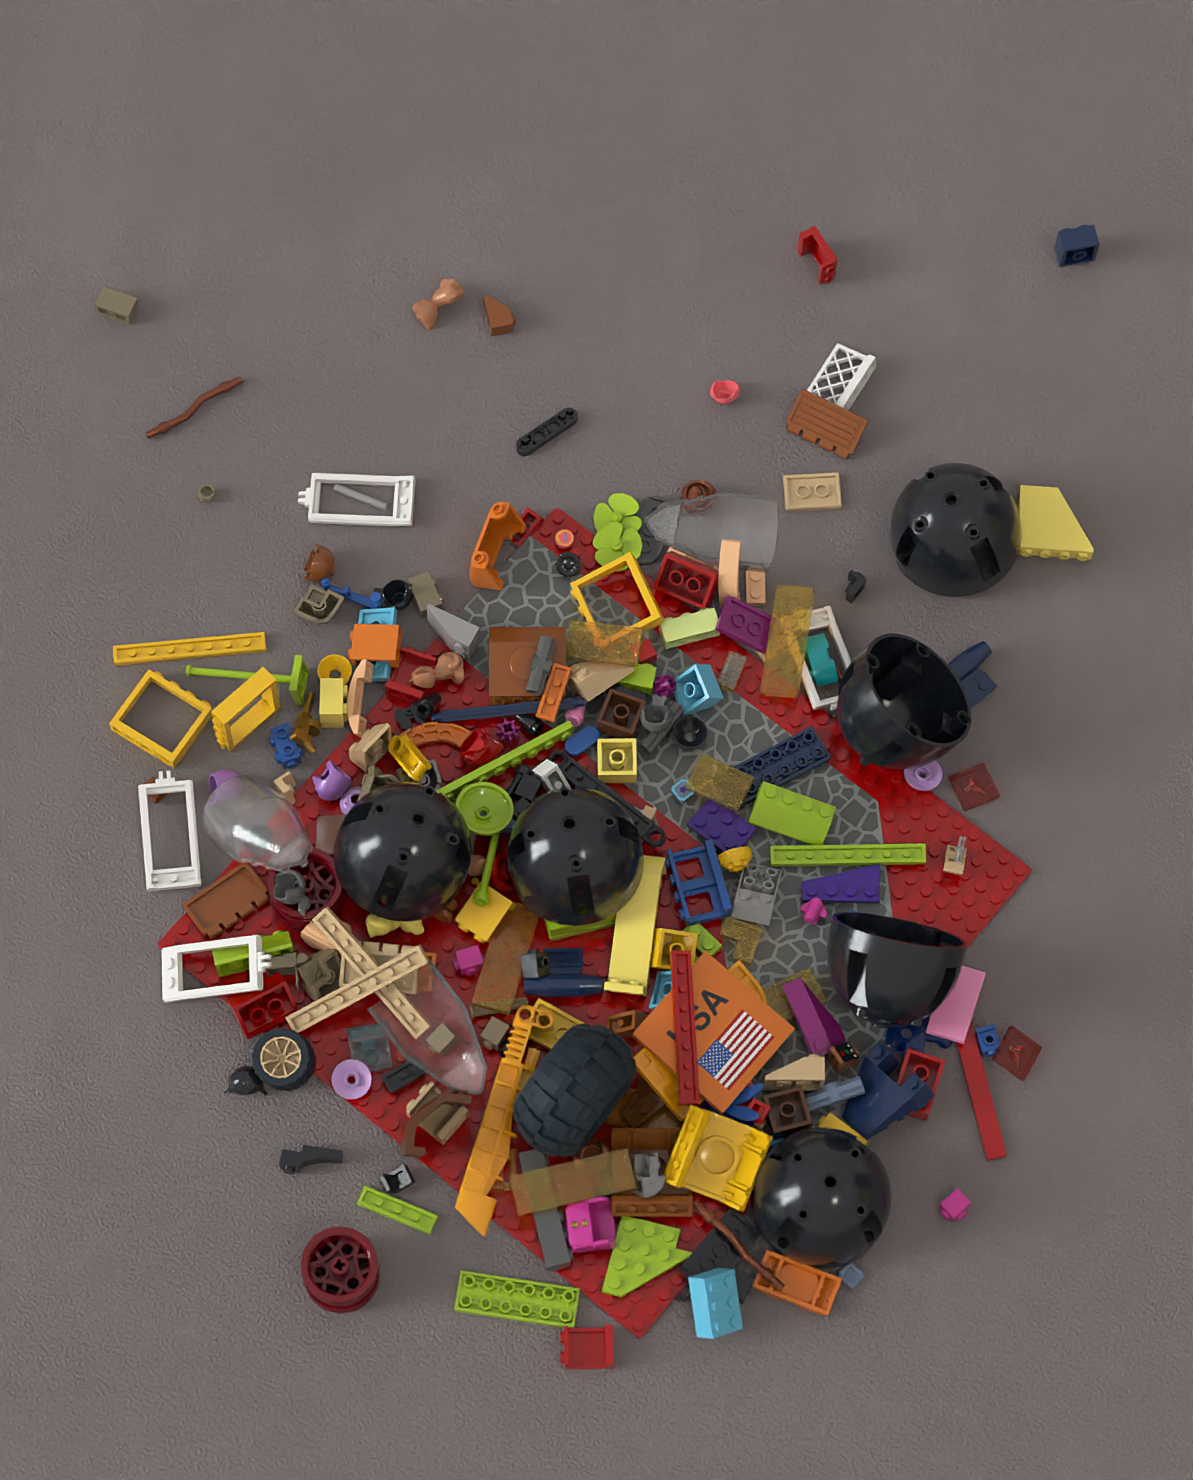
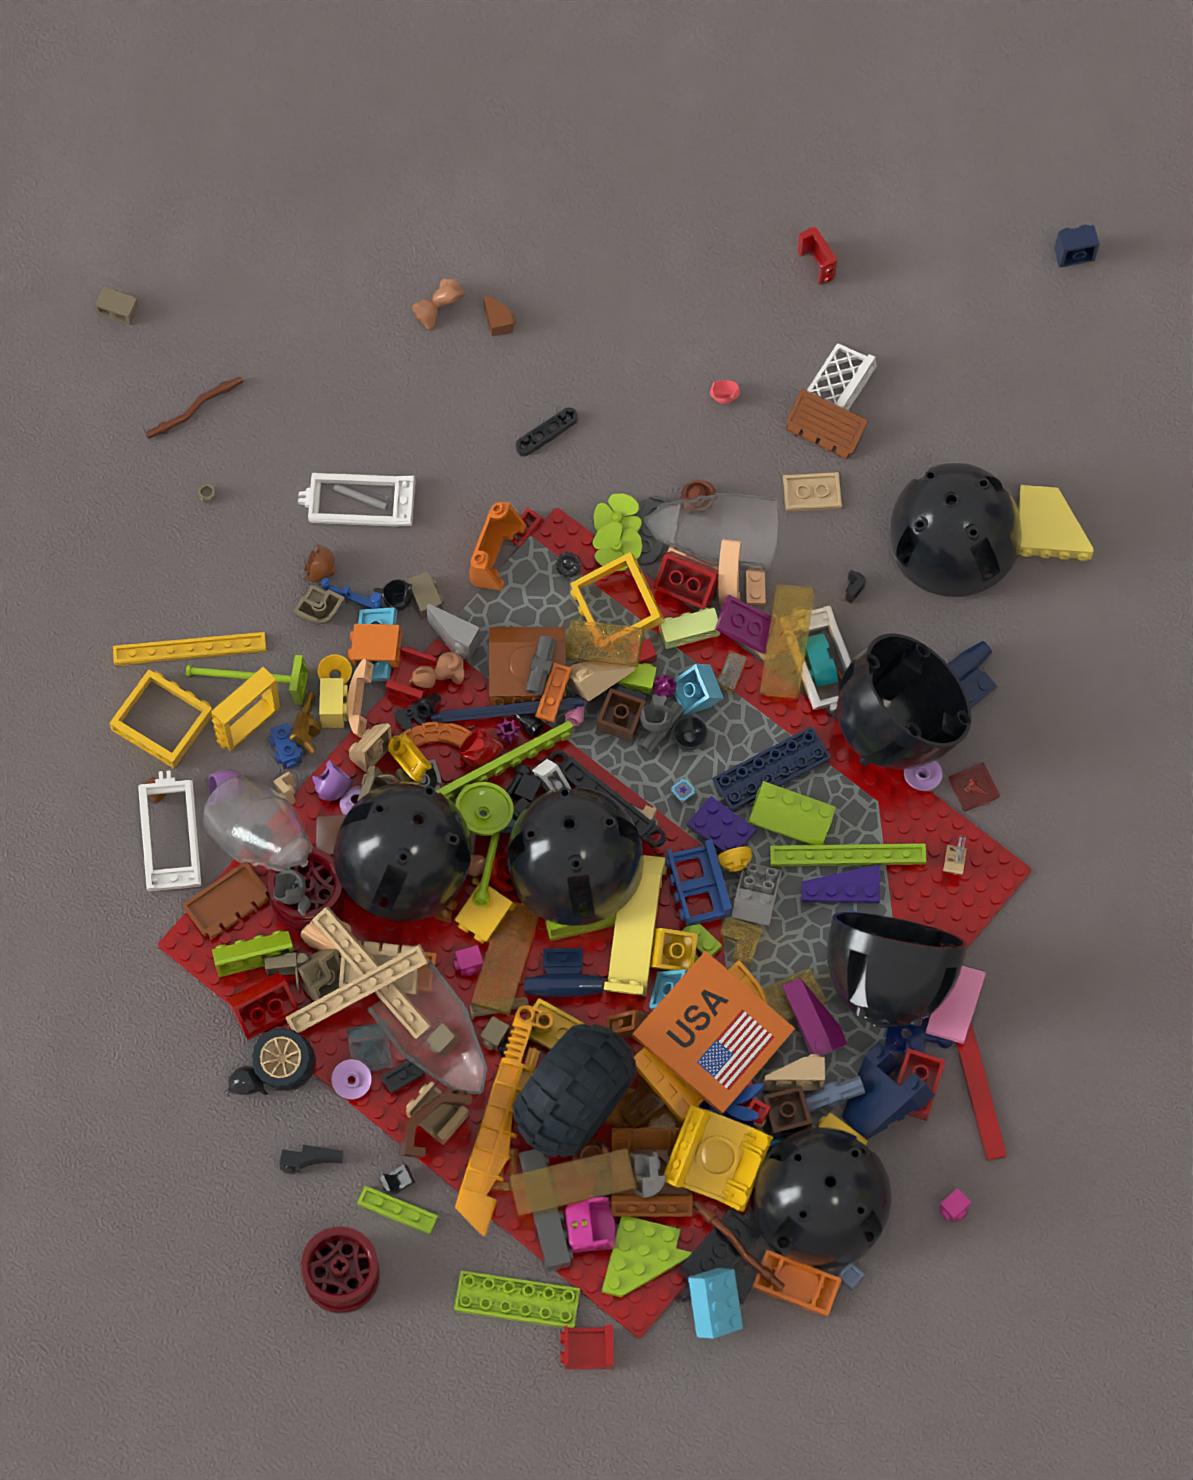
white animal [162,935,272,1003] -> none
light yellow animal [366,913,424,938] -> none
black brick [520,948,550,978] -> none
coral tile [555,529,574,549] -> none
blue tile [565,726,600,757] -> none
light yellow brick [597,738,637,783] -> none
red tile [670,950,700,1106] -> none
clear yellow plate [685,753,755,813] -> none
dark pink piece [800,898,828,925] -> none
slope [828,1042,860,1076] -> none
blue brick [975,1024,1002,1057] -> none
clear red tile [992,1026,1042,1081] -> none

